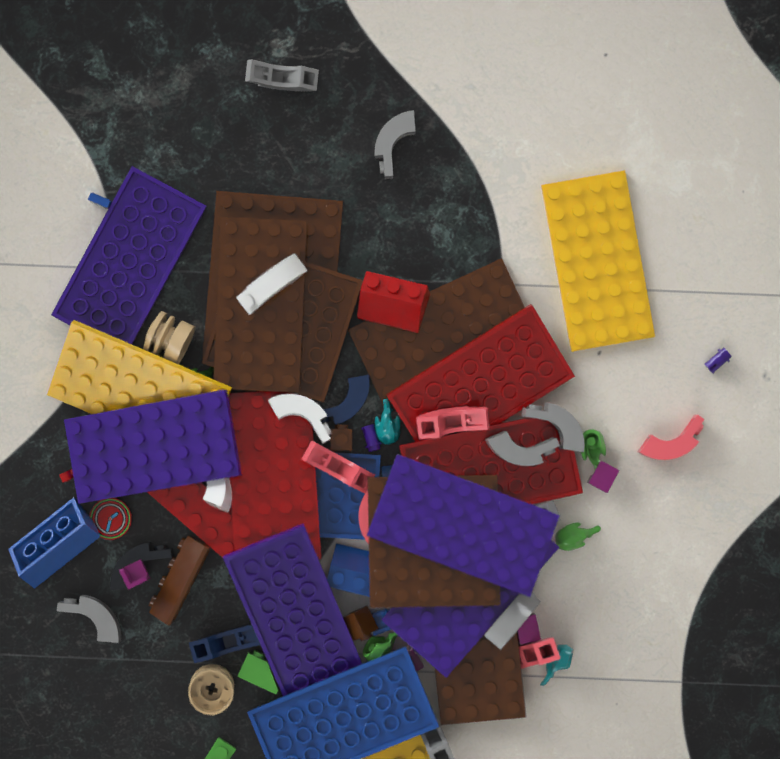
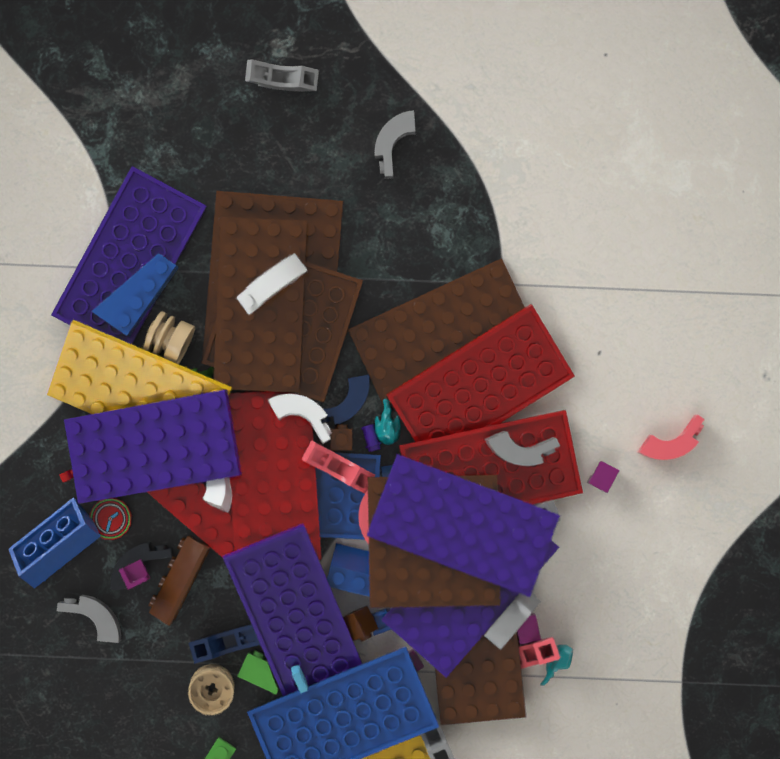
blue tile [88,193,112,209] -> none
red slope [357,271,430,333] -> none
bright green piece [363,632,398,661] -> none
coral arch [417,406,490,439] -> none
light grey arch [521,403,585,452] -> none
yellow plate [541,170,655,352] -> none
bright green piece [555,522,601,551] -> none
bright green piece [581,429,606,469] -> none
dark purple pin [704,347,732,374] -> none
none -> blue wedge [92,253,178,337]
none -> medium azure tile [291,665,308,693]

